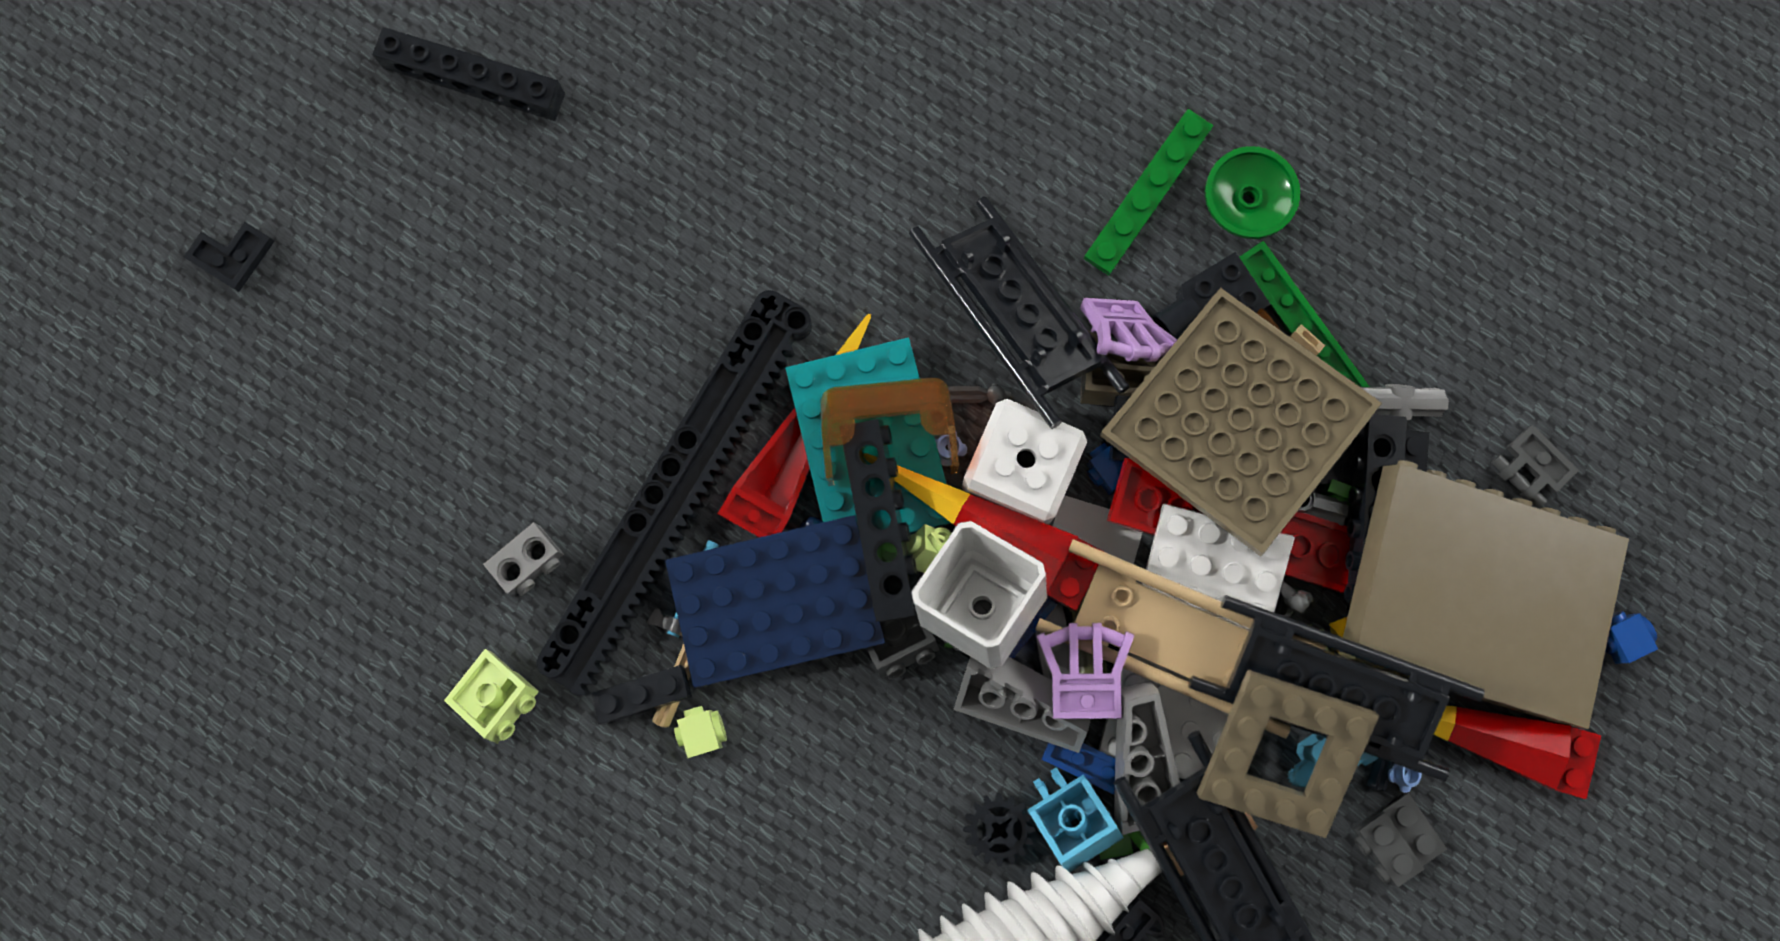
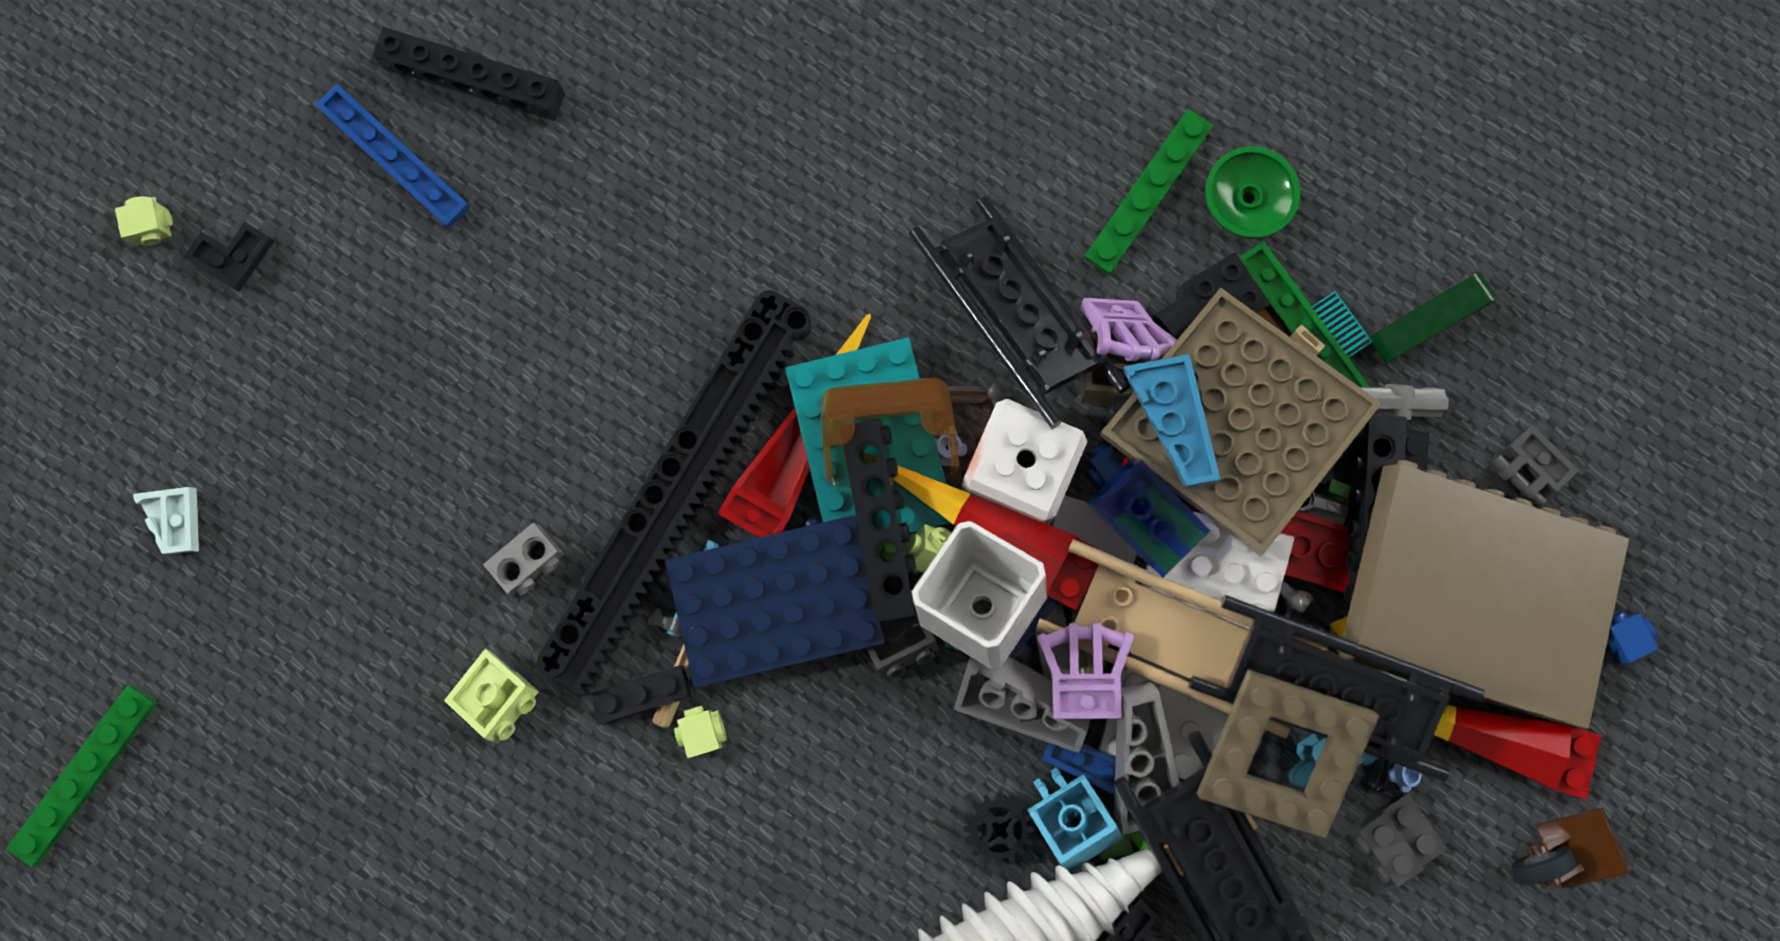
none -> green plate [6,685,158,868]
none -> yellowish green brick [115,196,173,246]
none -> light aqua wing [133,487,199,555]
none -> blue plate [315,83,471,229]
none -> slope [1086,457,1211,578]
none -> dark azure wing [1123,354,1220,489]
none -> tile [1312,291,1372,358]
none -> dark green beam [1369,271,1498,364]
none -> reddish brown plate [1511,808,1630,889]

